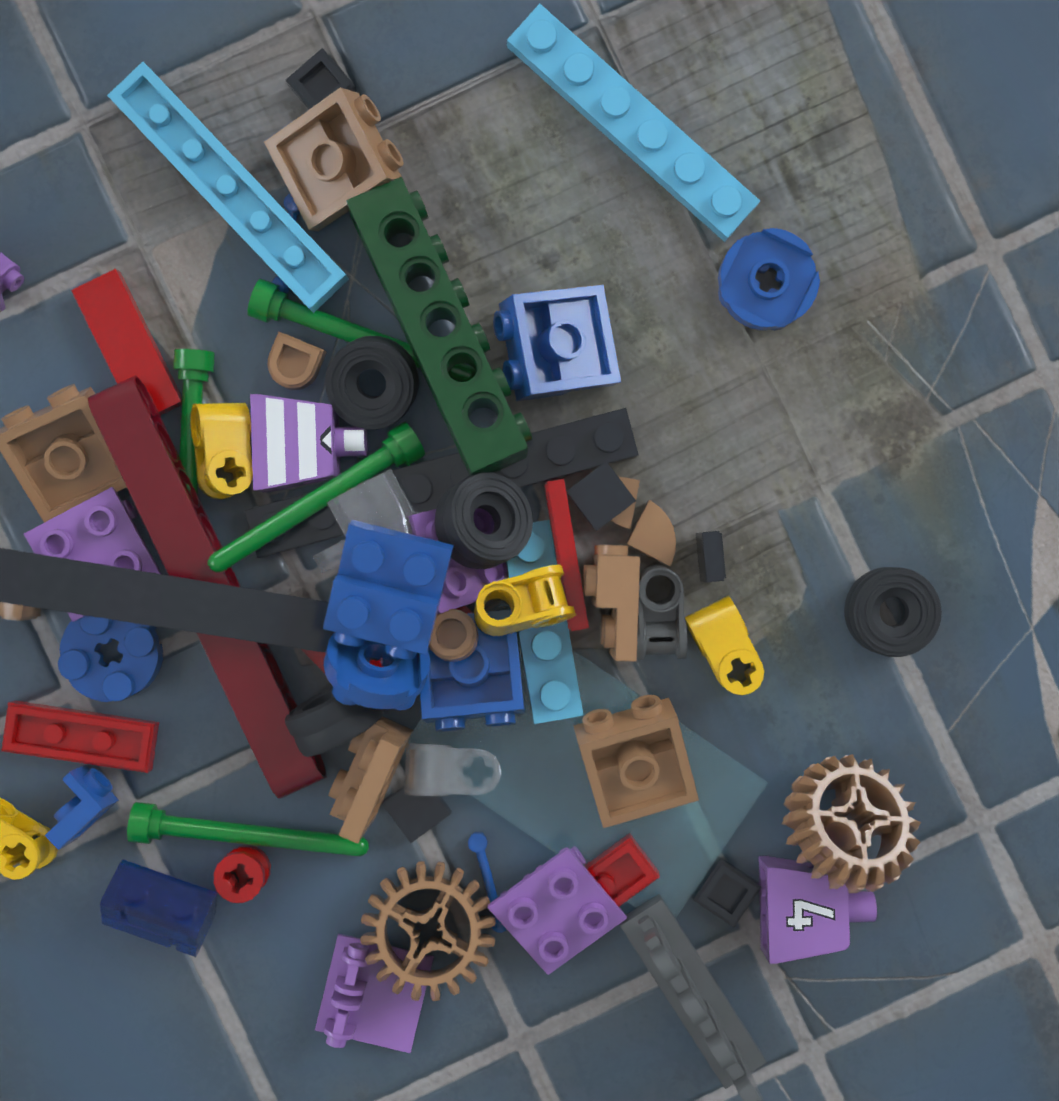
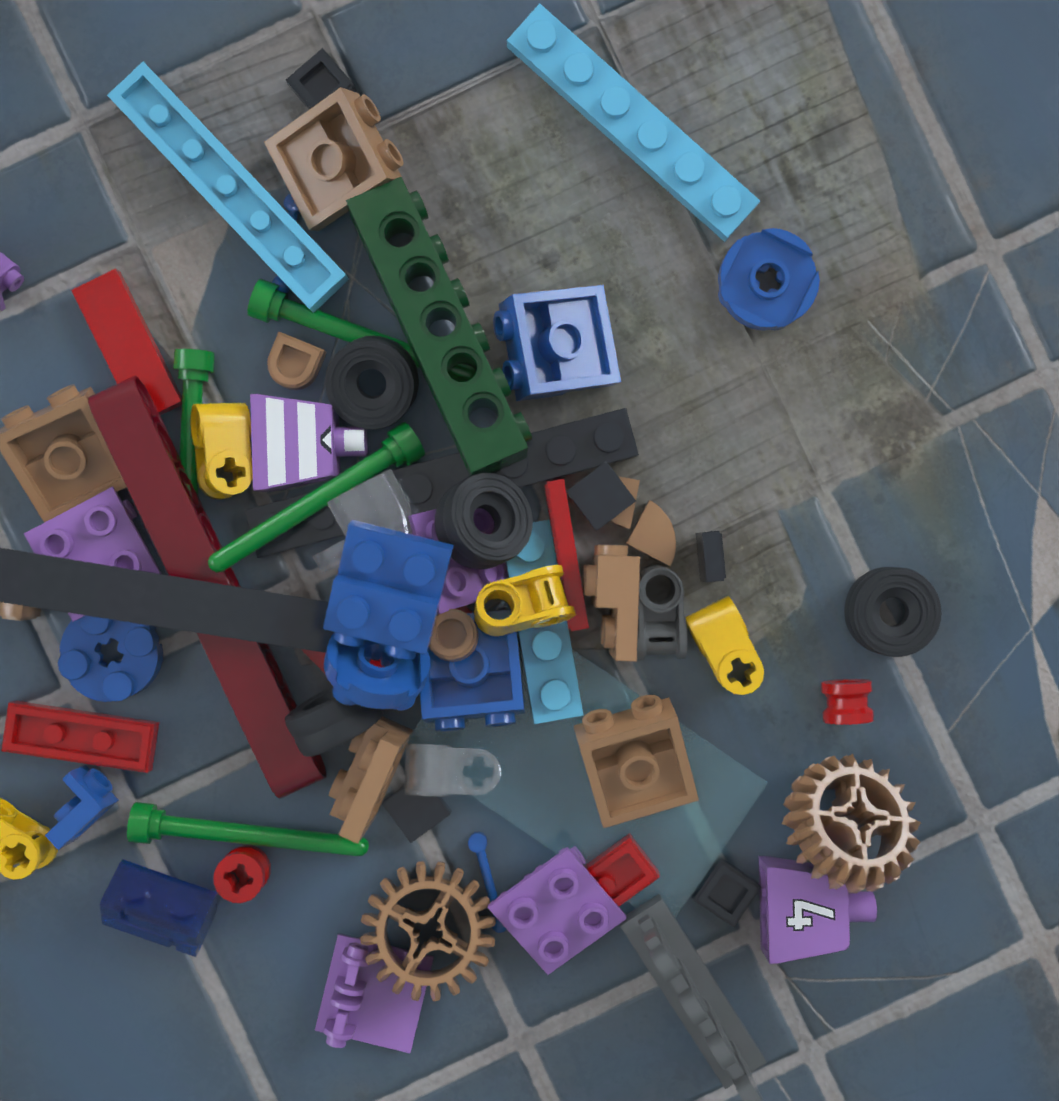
none -> red wheel [821,679,874,725]

